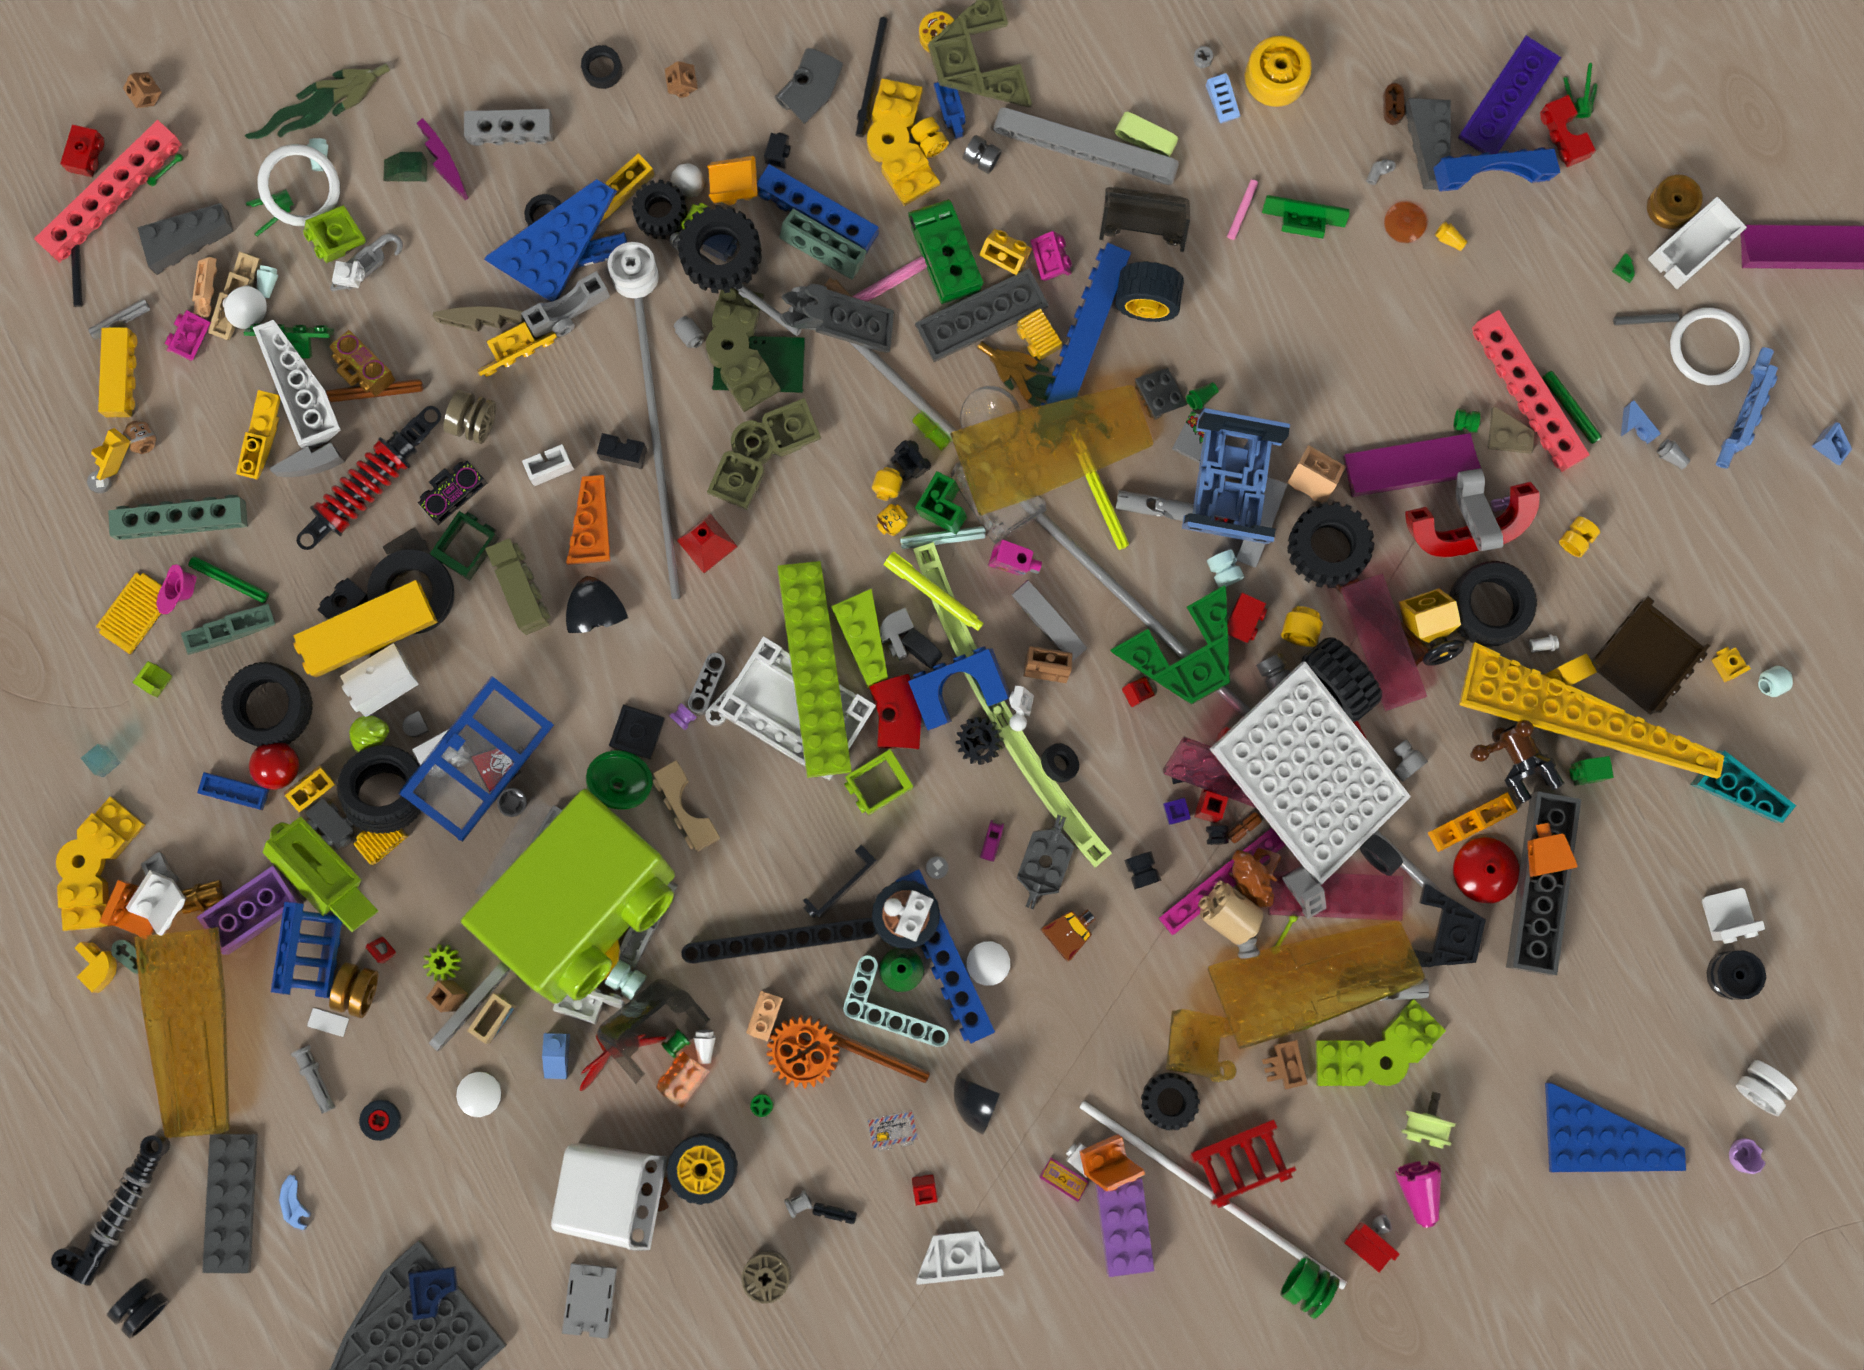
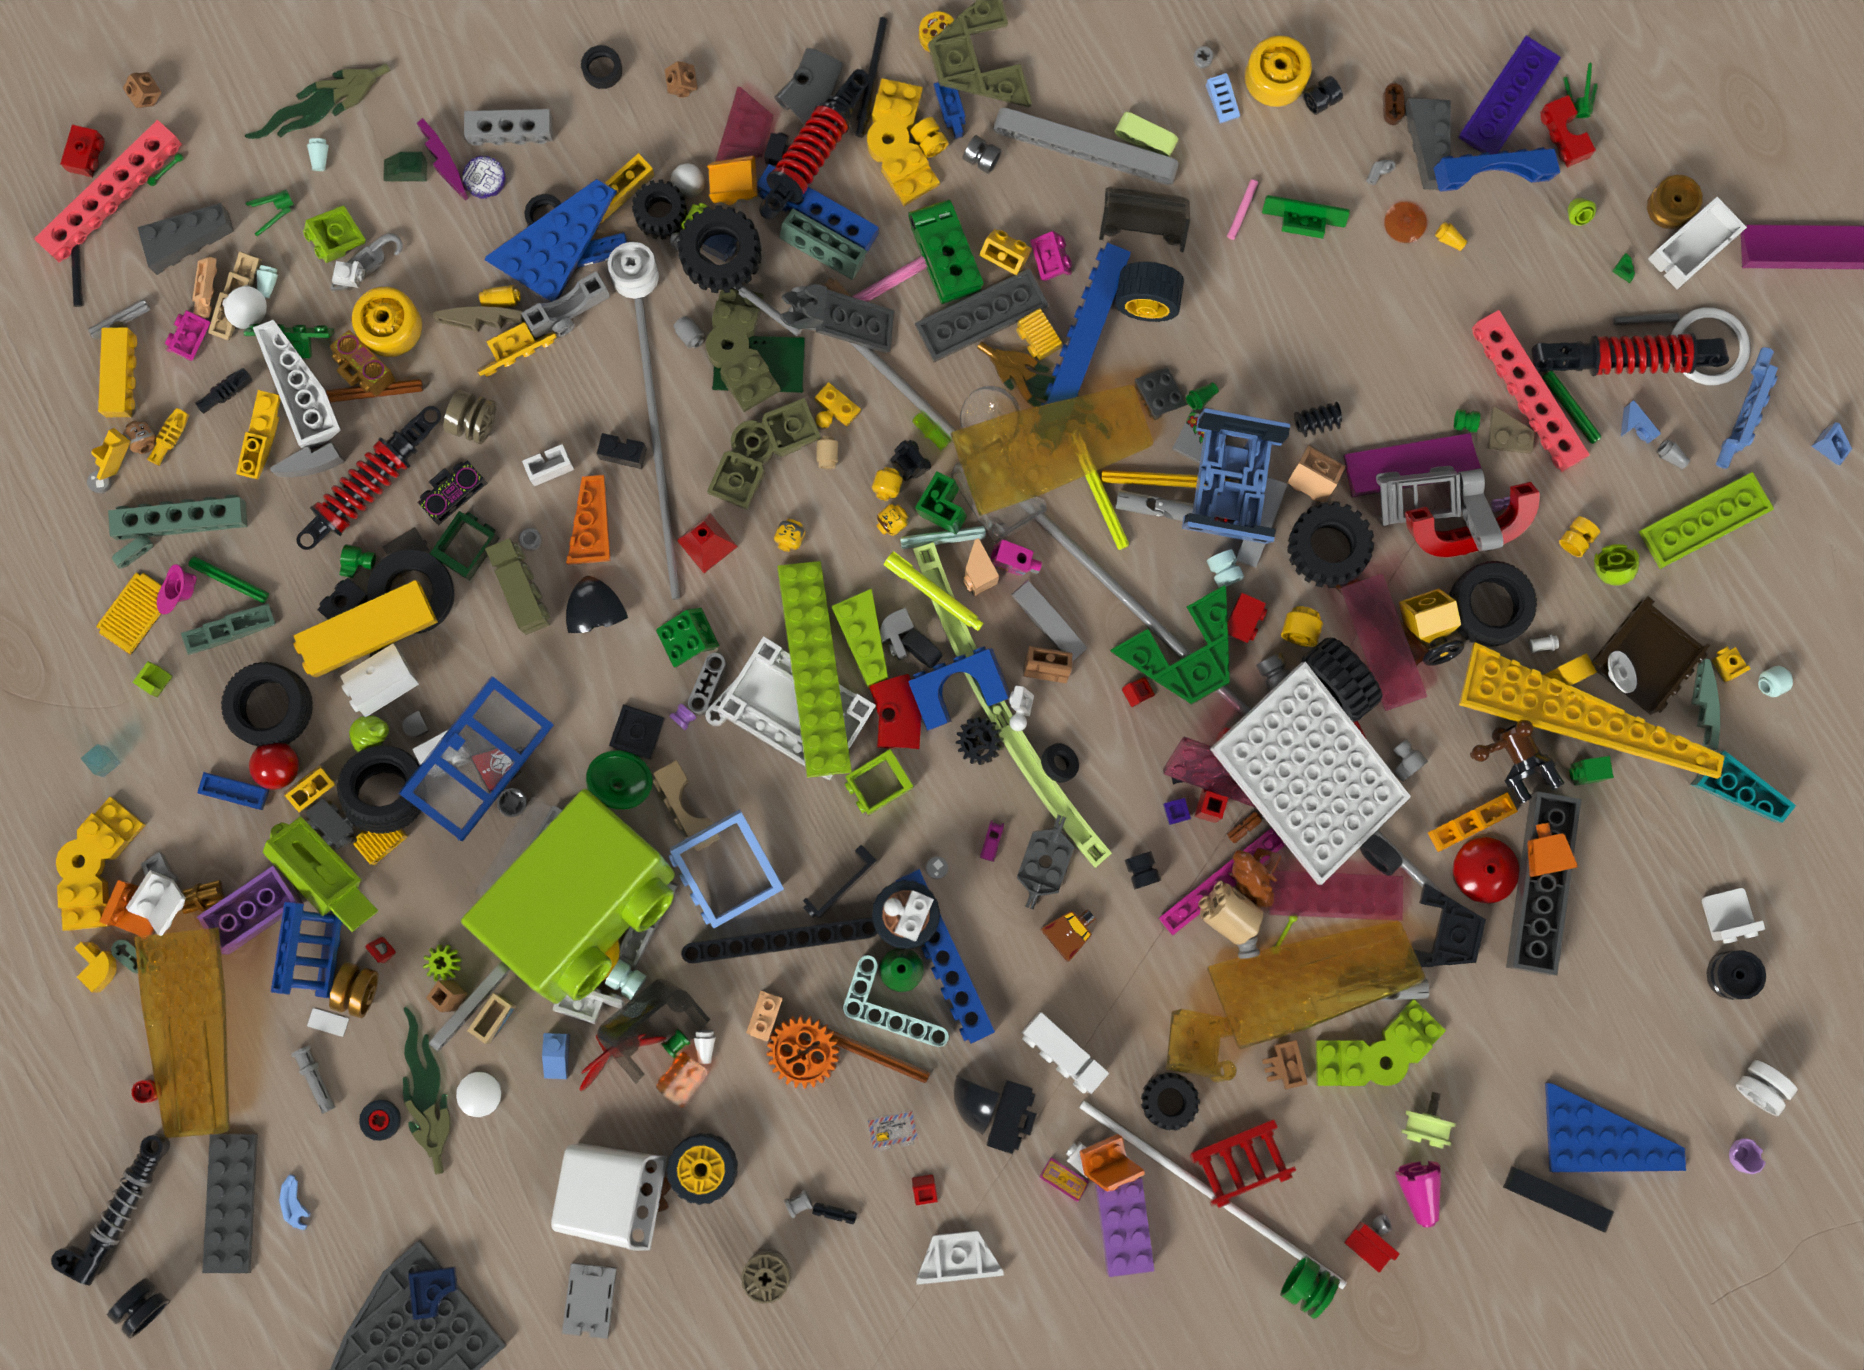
white wedge [258,144,340,226] -> none
green wheel [750,1094,774,1117] -> none
white dish [967,942,1010,986] -> none
black wheel [1206,825,1229,845] -> none
light grey tile [1283,865,1326,919] -> none
none -> sand green beam [112,535,153,569]
none -> red wheel [131,1080,161,1103]
none -> yellow hinge [147,408,189,466]
none -> black hinge [195,368,253,414]
none -> green piece [339,544,376,578]
none -> yellow wheel [351,287,422,357]
none -> piece [403,1007,451,1175]
none -> tile [462,156,506,199]
none -> yellow head [479,285,521,308]
none -> light grey tile [519,528,542,551]
none -> green bracket [656,608,720,667]
none -> light blue window [668,809,784,929]
none -> clear pink wing [715,86,773,162]
none -> piece [759,69,869,220]
none -> yellow head [774,518,805,552]
none -> yellow plate [814,382,861,428]
none -> tan brick [816,436,838,469]
none -> light nougat slope [963,538,999,596]
none -> black piece [986,1080,1037,1154]
none -> white piece [1021,1012,1109,1094]
none -> yellow axle [1101,470,1230,488]
none -> black piece [1294,401,1342,437]
none -> black wheel [1303,76,1343,115]
none -> light grey piece [1376,466,1461,526]
none -> black beam [1503,1166,1614,1233]
none -> piece [1531,333,1729,376]
none -> lime cone [1567,198,1596,226]
none -> lime cylinder [1594,544,1639,586]
none -> white dish [1608,651,1637,693]
none -> lime plate [1639,472,1774,569]
none -> sand green slope [1691,659,1720,751]

